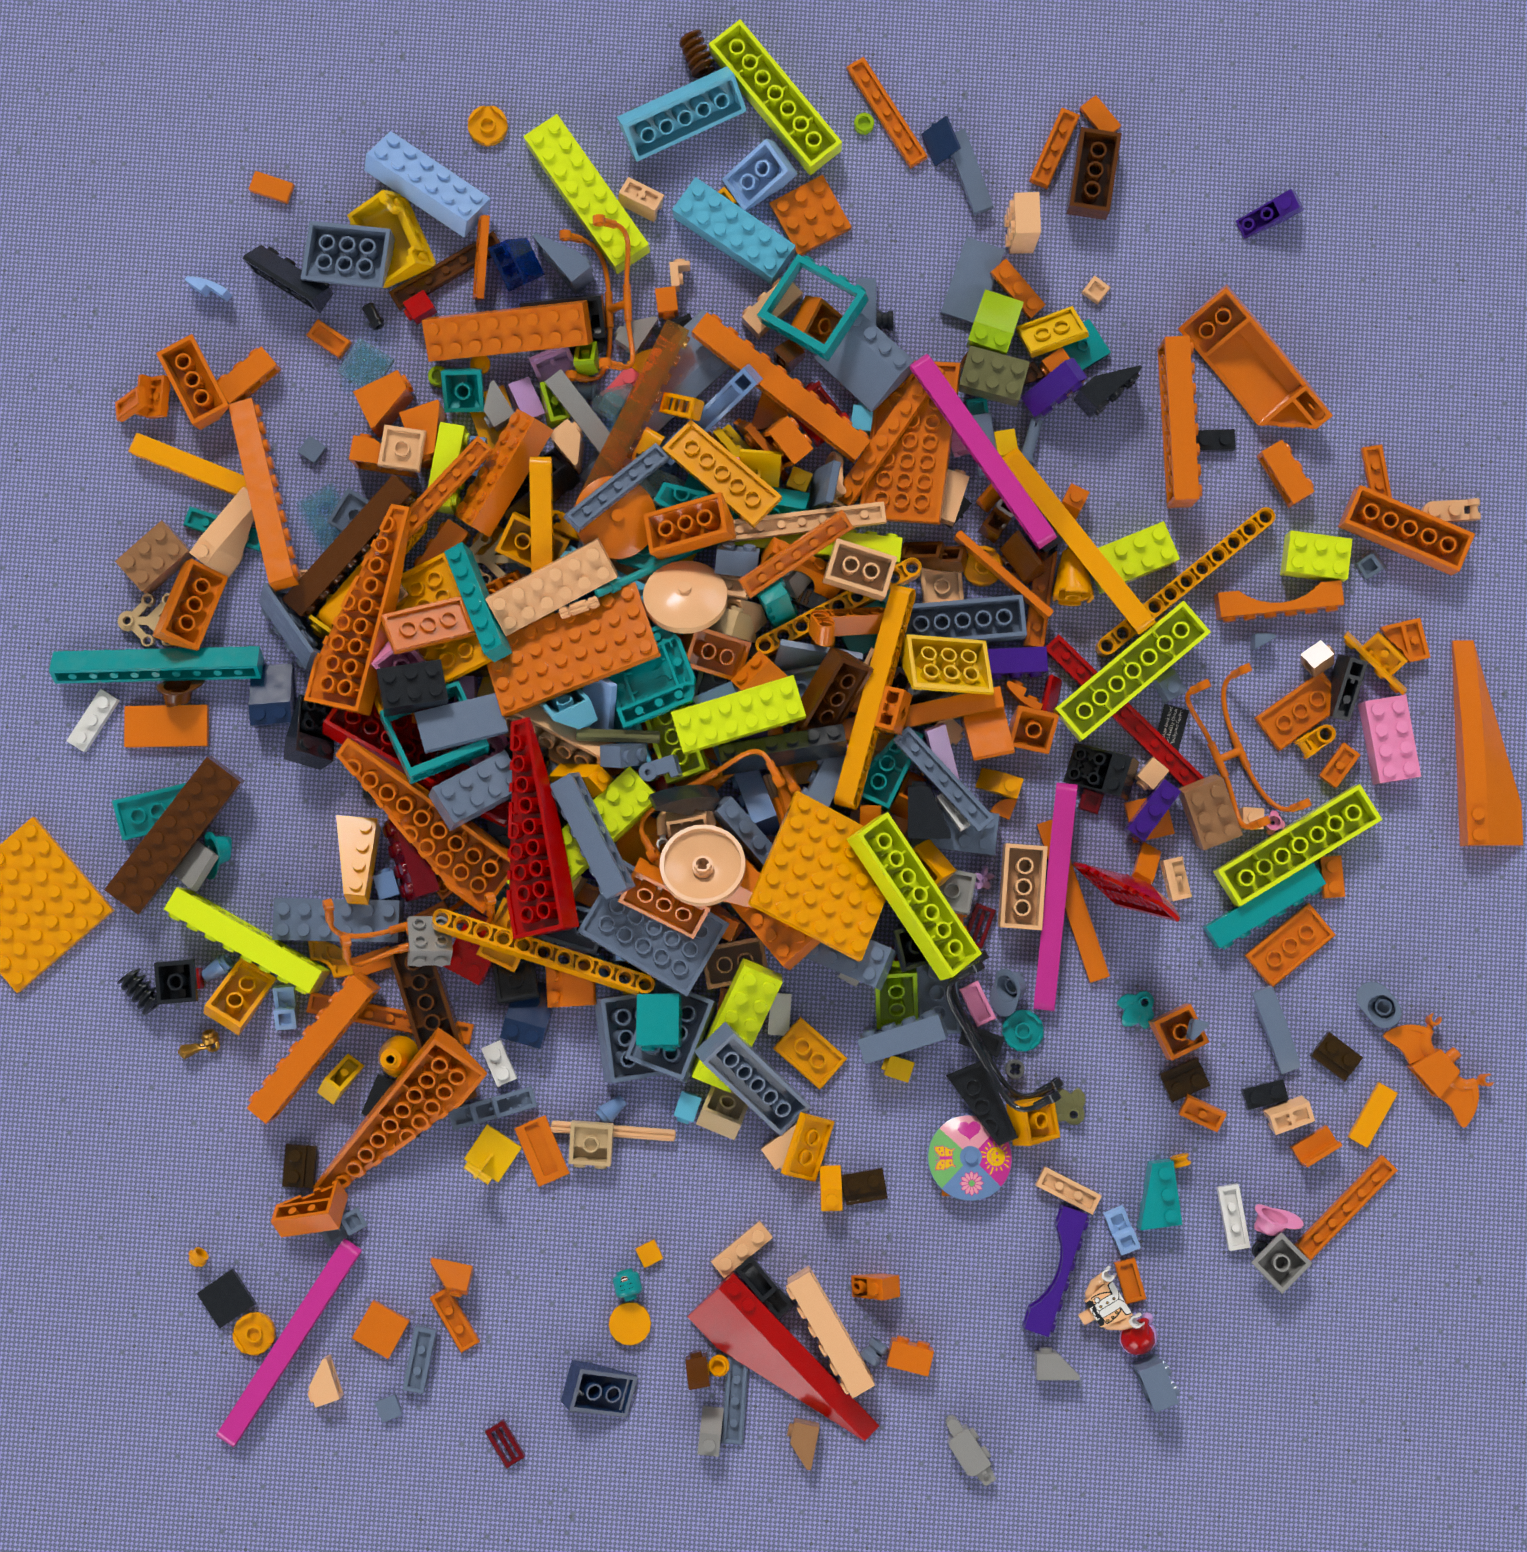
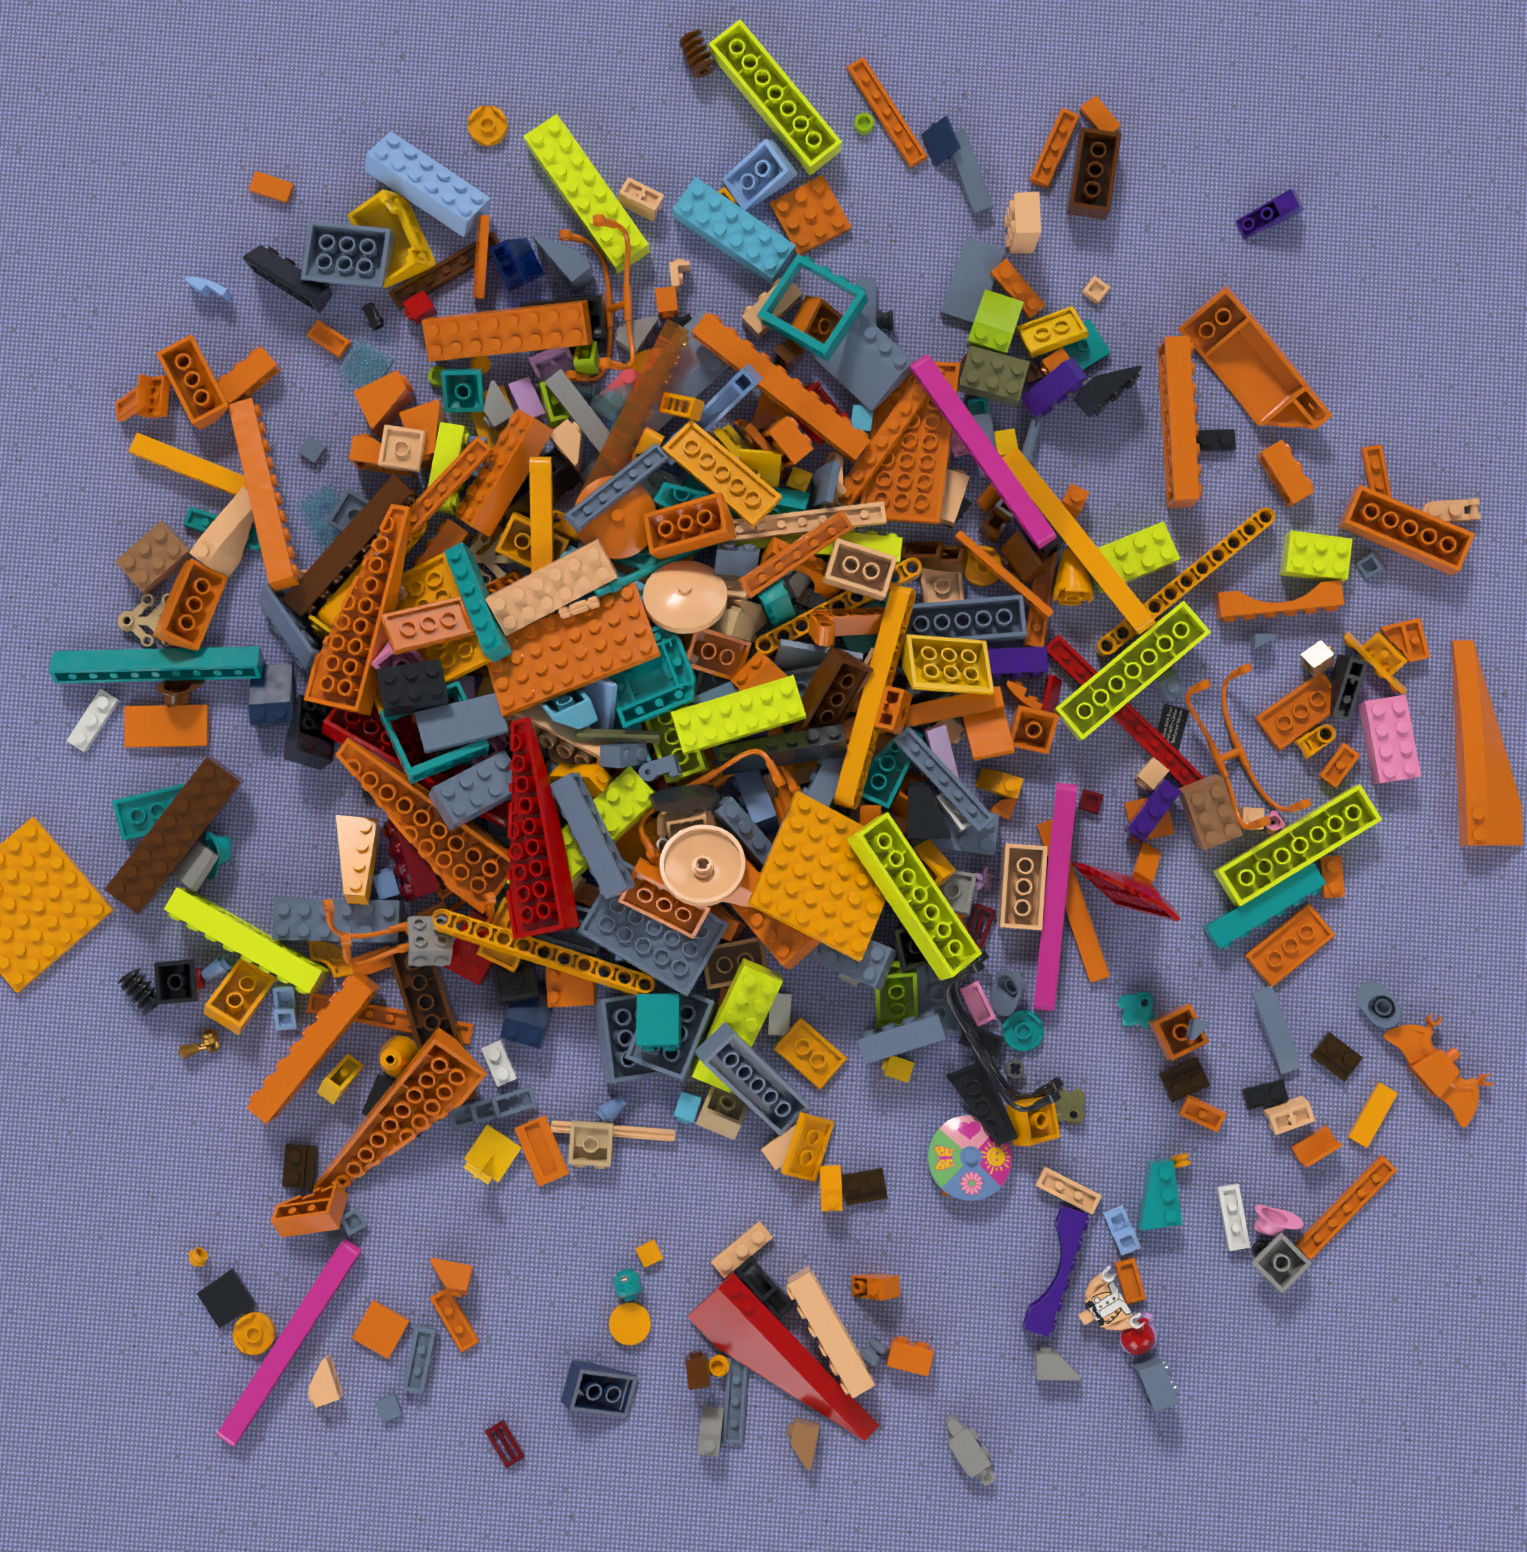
medium azure brick [617,66,747,162] -> none
black slope [1063,743,1140,801] -> none
light nougat hinge [1159,856,1192,902] -> none

